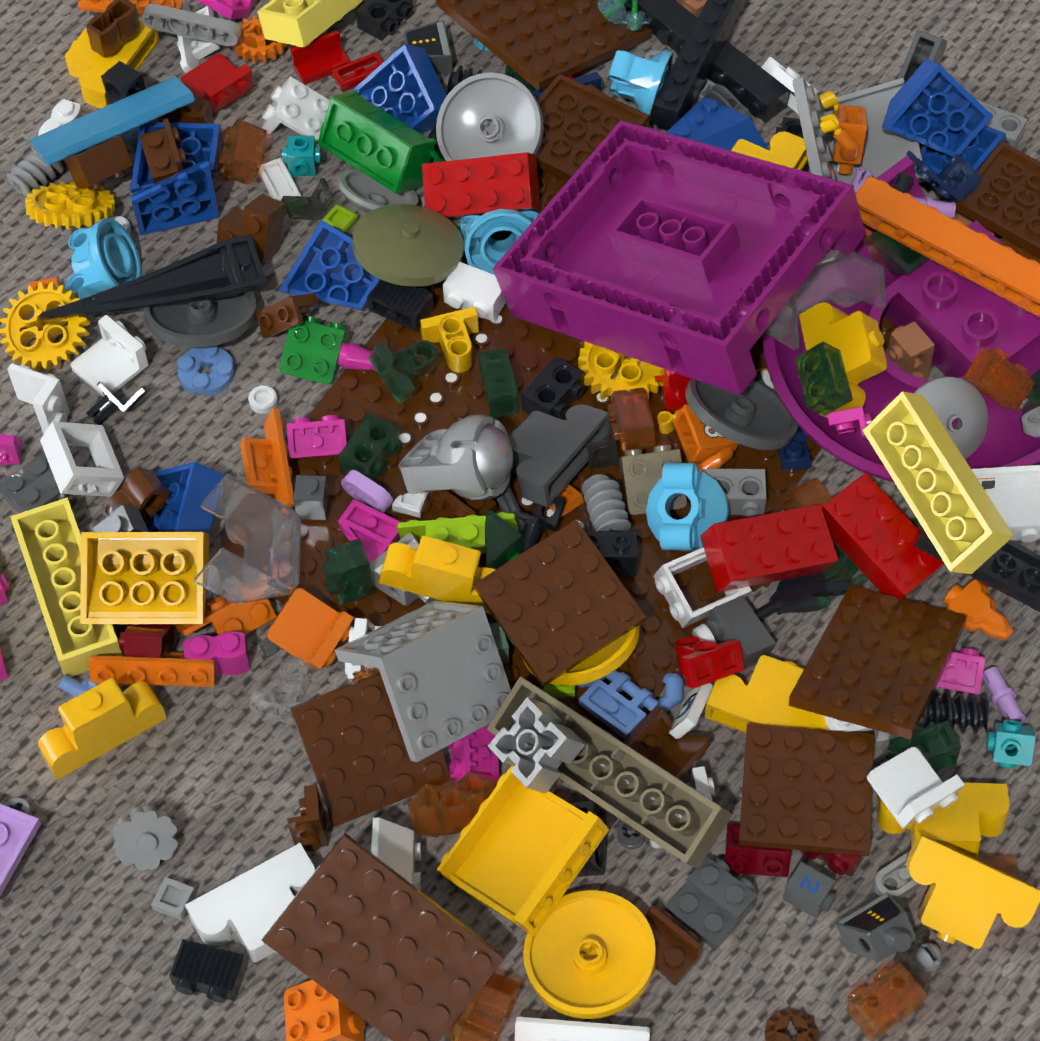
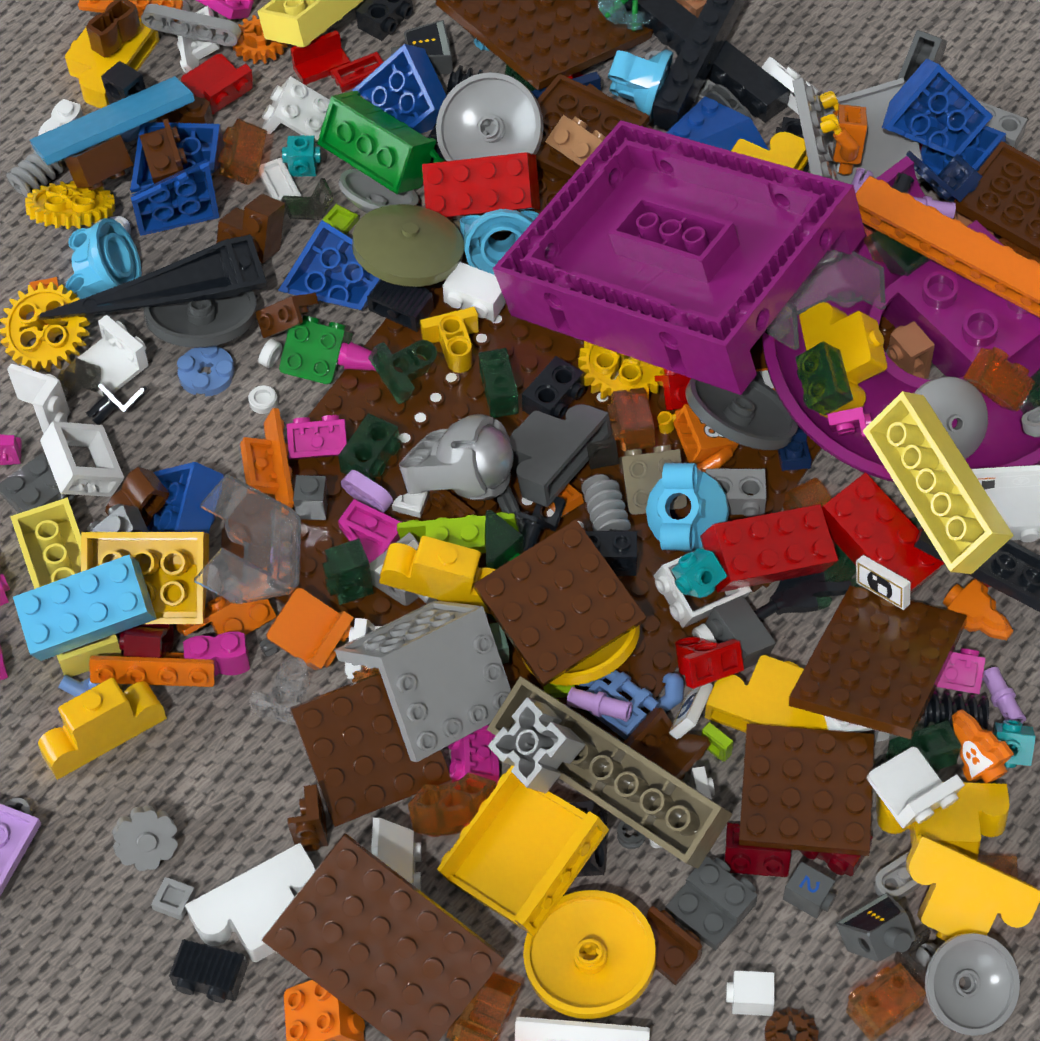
none -> medium azure brick [13,554,157,661]
none -> clear smoke bracket [57,358,101,401]
none -> white tile [258,339,282,368]
none -> medium nougat bracket [545,115,606,166]
none -> lavender pin [567,687,633,722]
none -> teal brick [671,548,727,598]
none -> lime tile [702,722,733,762]
none -> white brick [726,971,774,1016]
none -> white tile [856,555,911,610]
none -> light grey dish [925,933,1020,1036]
none -> orange rock [951,709,1014,783]

